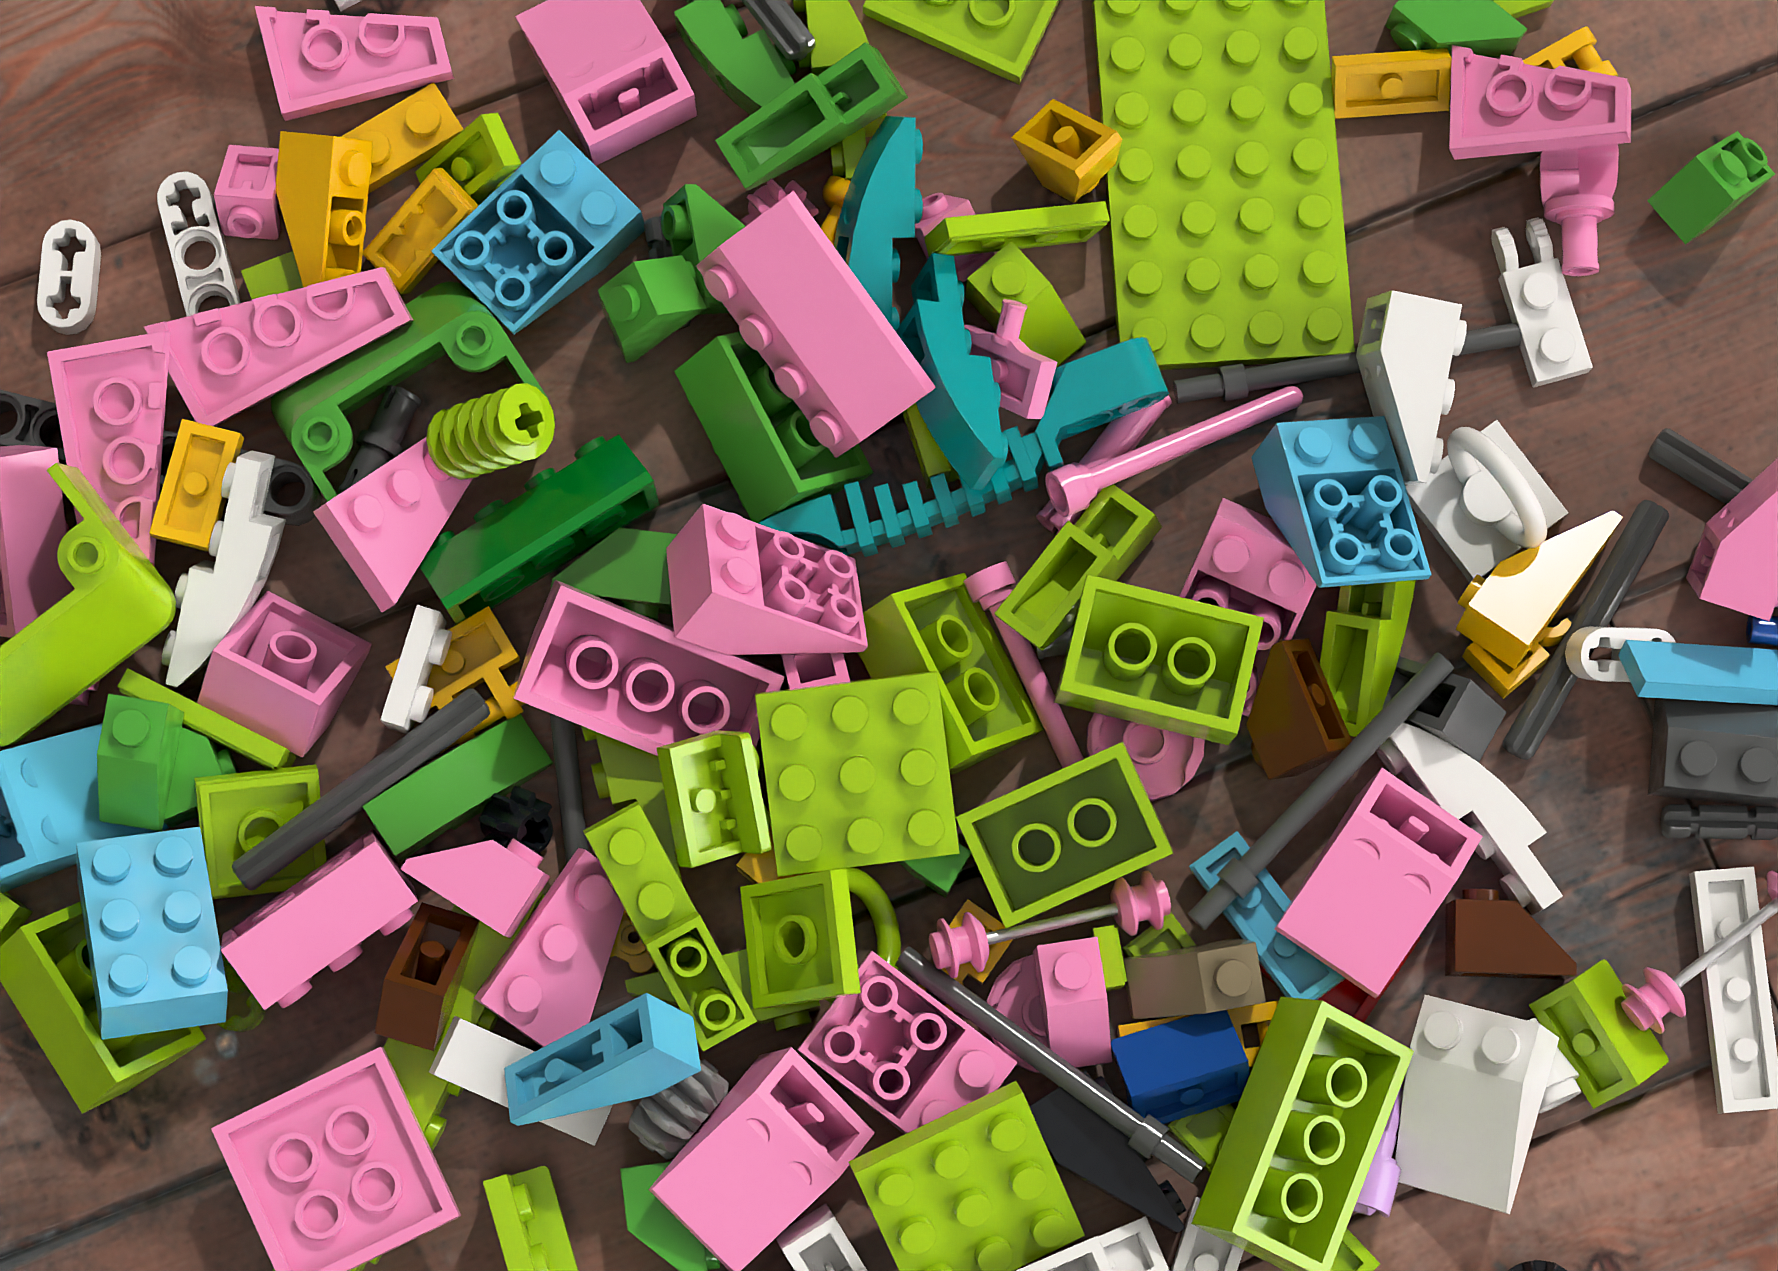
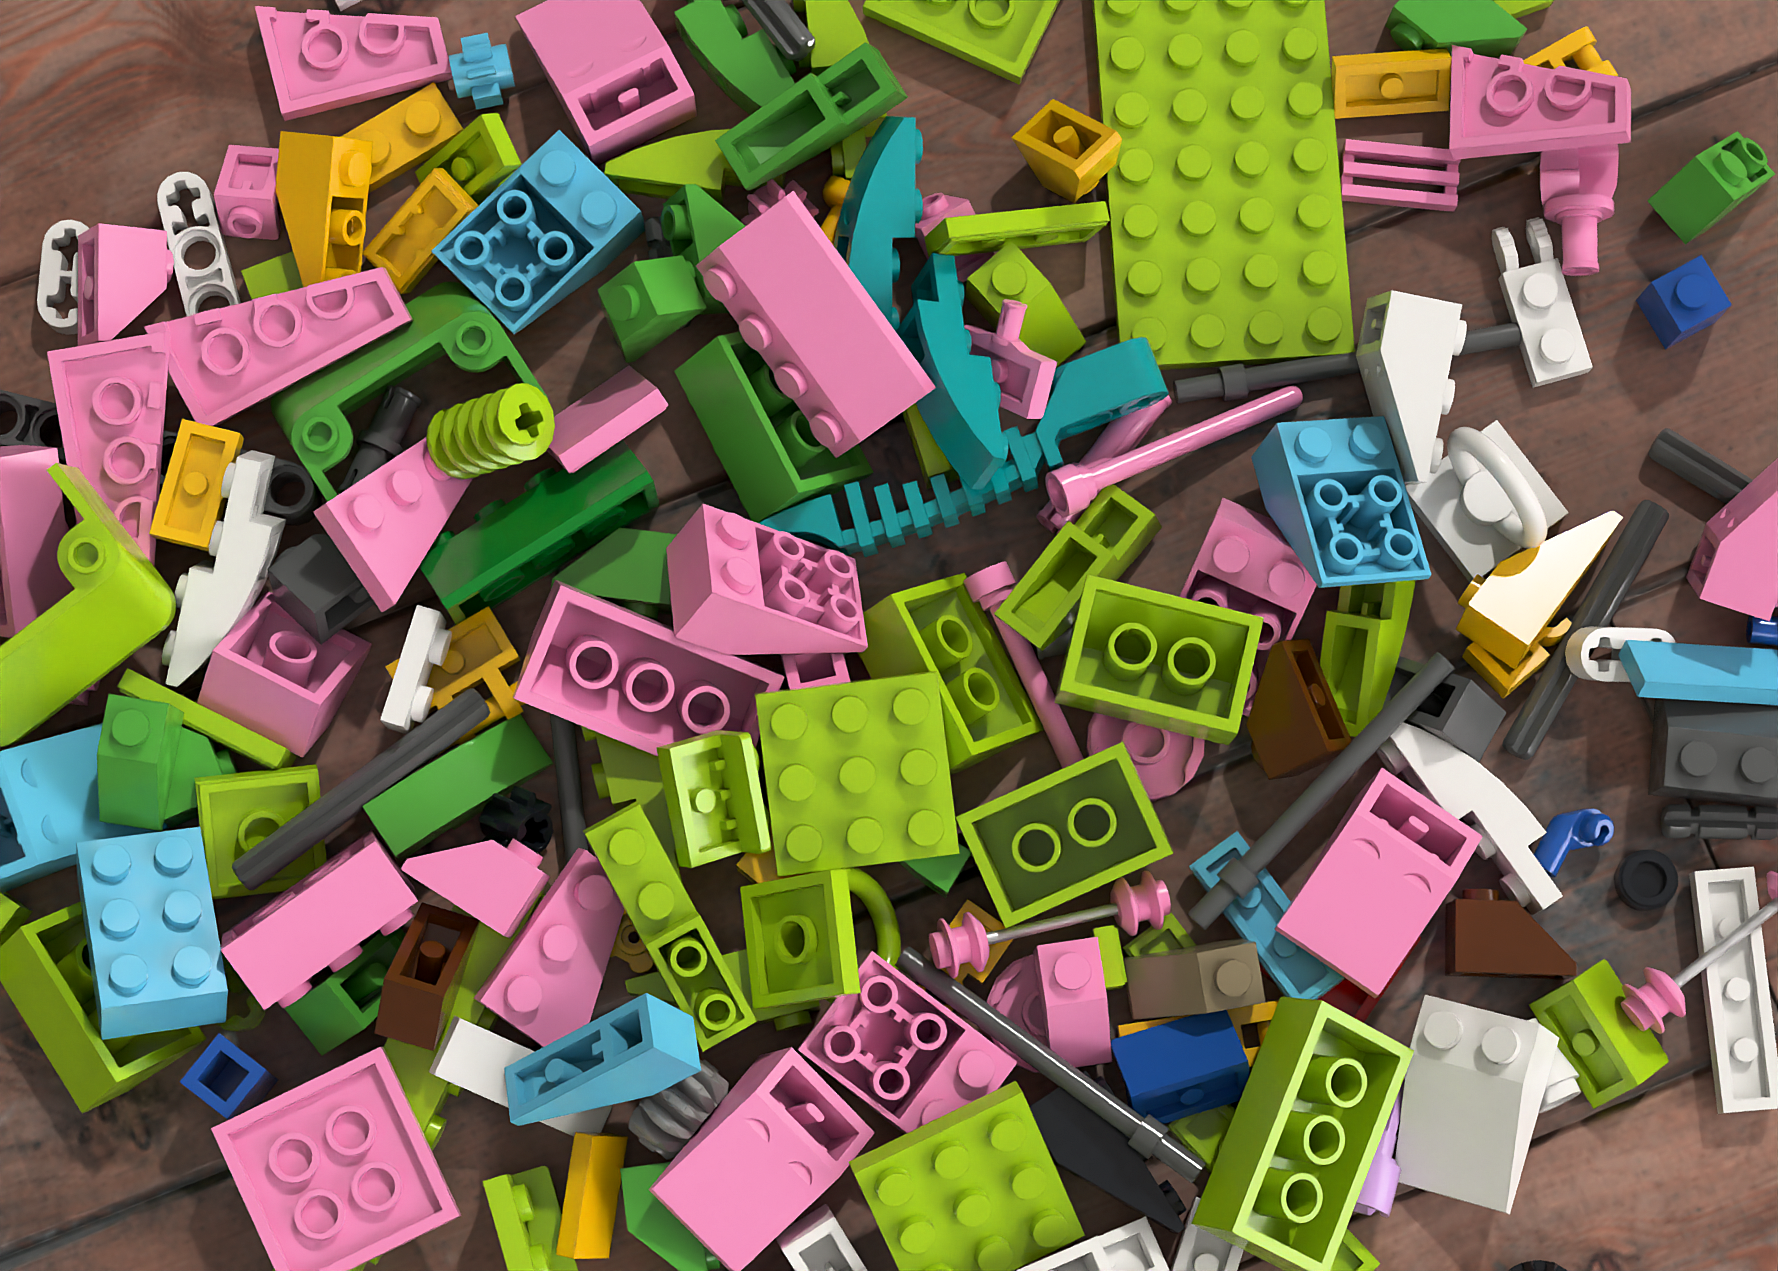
none -> bright pink slope [78,223,174,346]
none -> blue brick [180,1033,278,1120]
none -> dark grey slope [267,534,375,645]
none -> bright green slope [284,928,406,1055]
none -> medium azure gear [449,32,515,110]
none -> bright pink tile [546,365,668,473]
none -> yellow tile [556,1132,628,1259]
none -> lime slope [604,129,786,206]
none -> bright pink tile [1340,139,1461,212]
none -> blue arm [1533,808,1614,877]
none -> black tile [1614,850,1678,911]
none -> blue brick [1636,255,1732,350]

